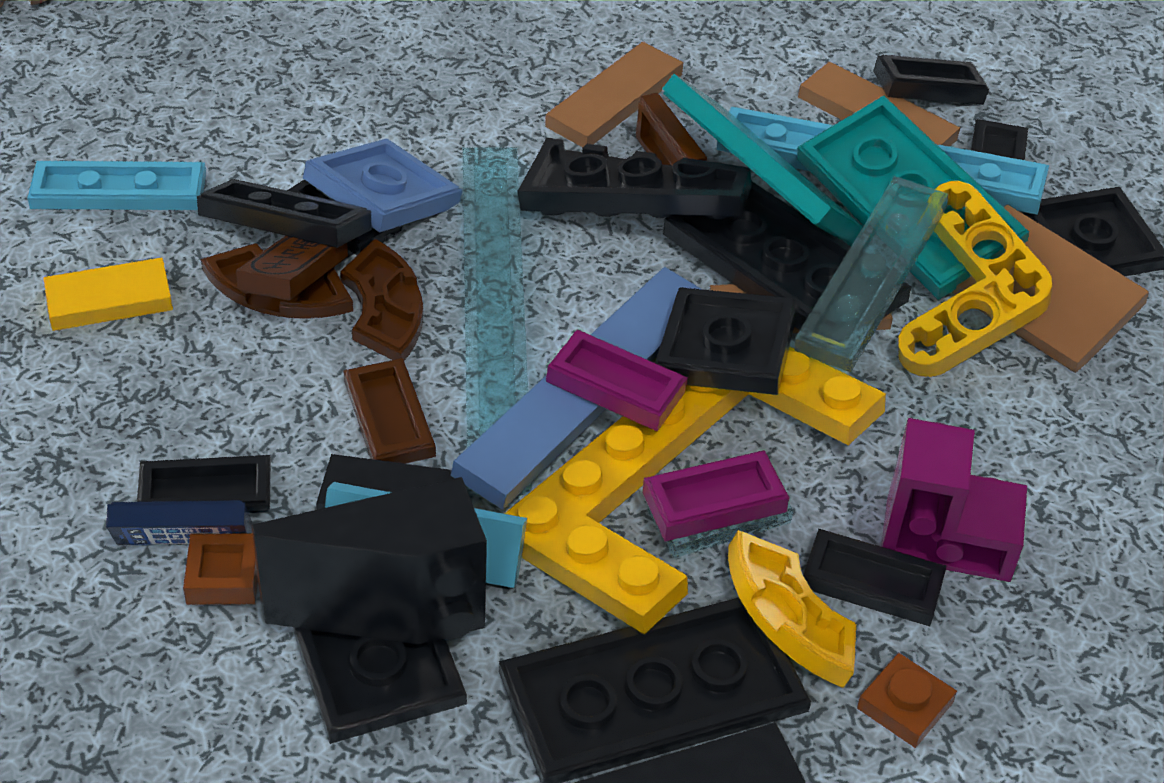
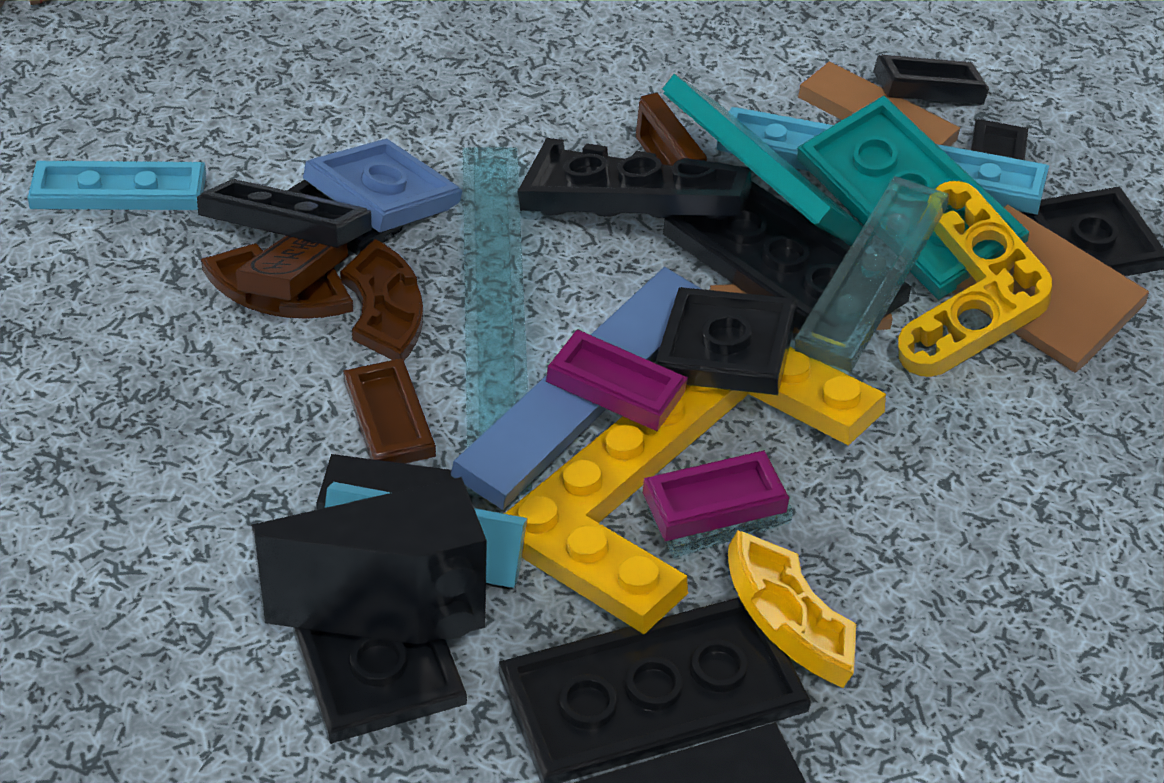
yellow tile [43,257,173,331] -> none
dark blue tile [106,501,252,545] -> none
black tile [137,455,271,512] -> none
dark orange plate [183,533,258,605] -> none
medium nougat tile [545,42,683,147] -> none
black tile [803,529,947,626] -> none
dark orange plate [857,653,957,748] -> none
magenta brick [881,418,1027,582] -> none

